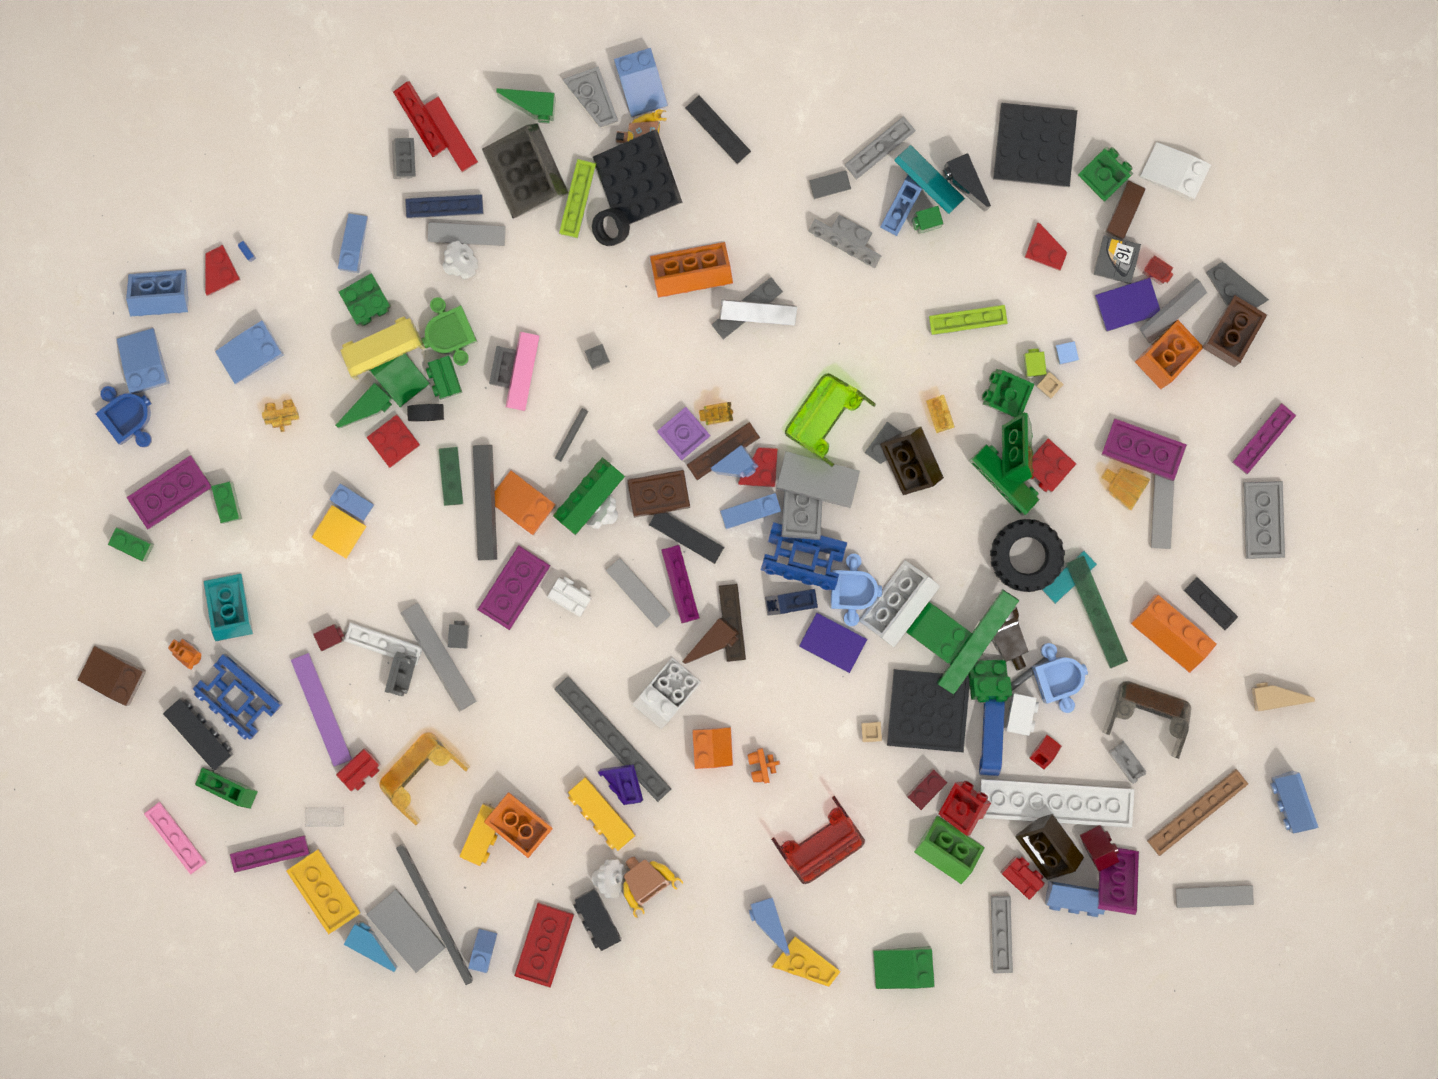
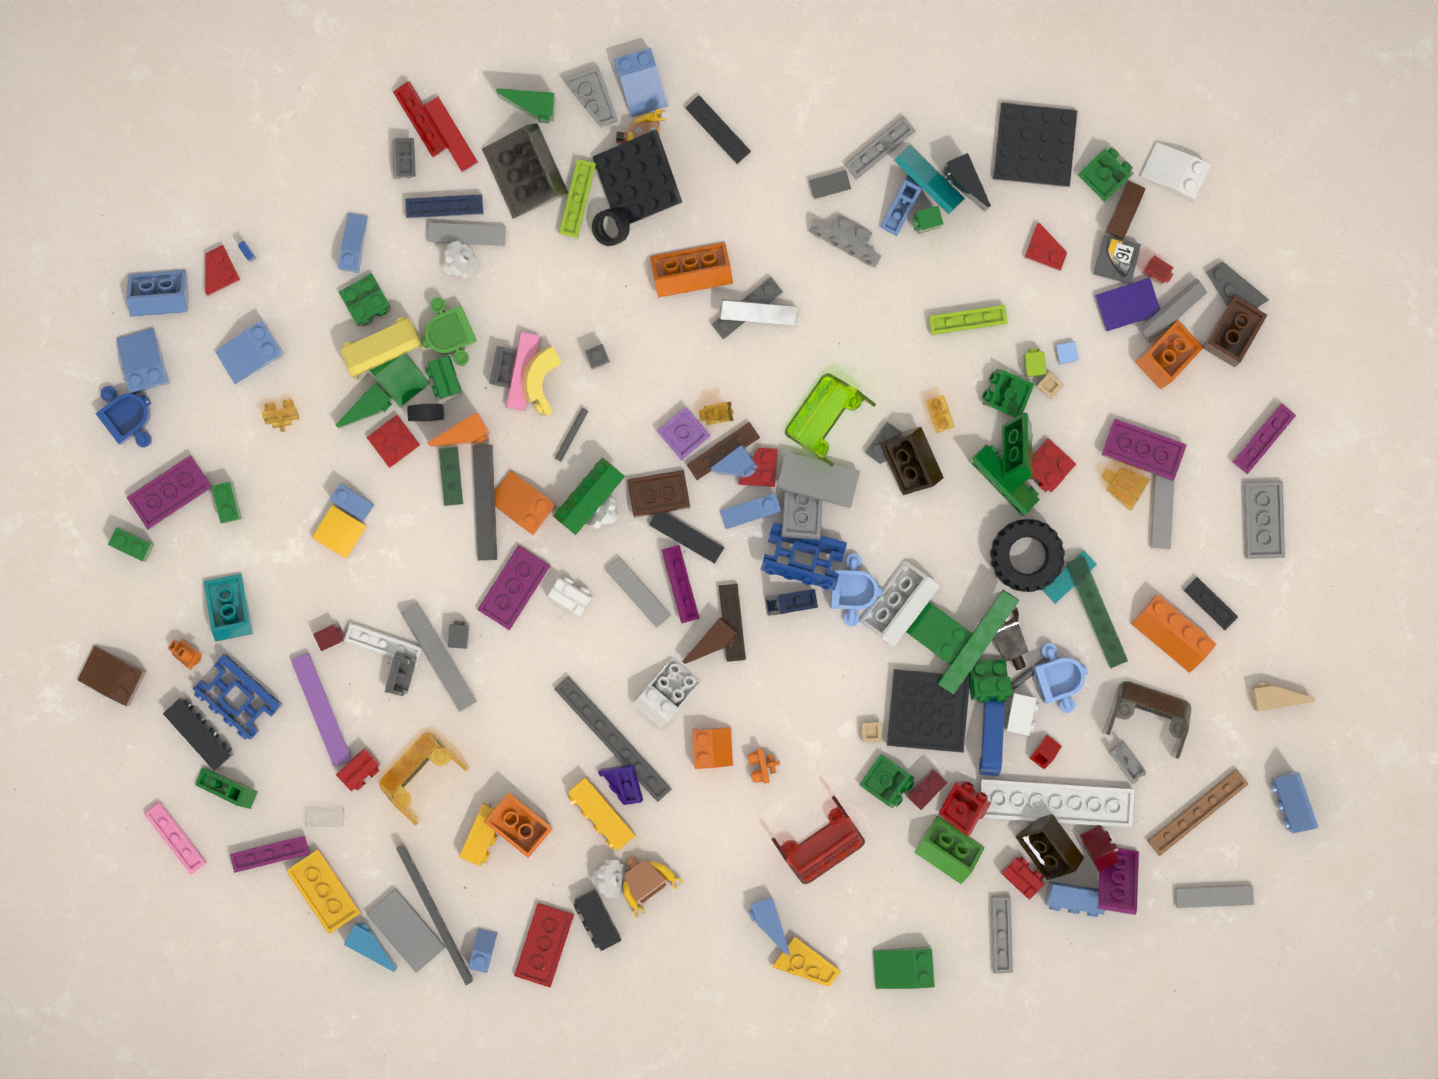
dark purple tile [799,613,868,673] -> none
none -> orange slope [427,412,491,447]
none -> light yellow arch [522,347,562,416]
none -> green plate [859,754,915,809]

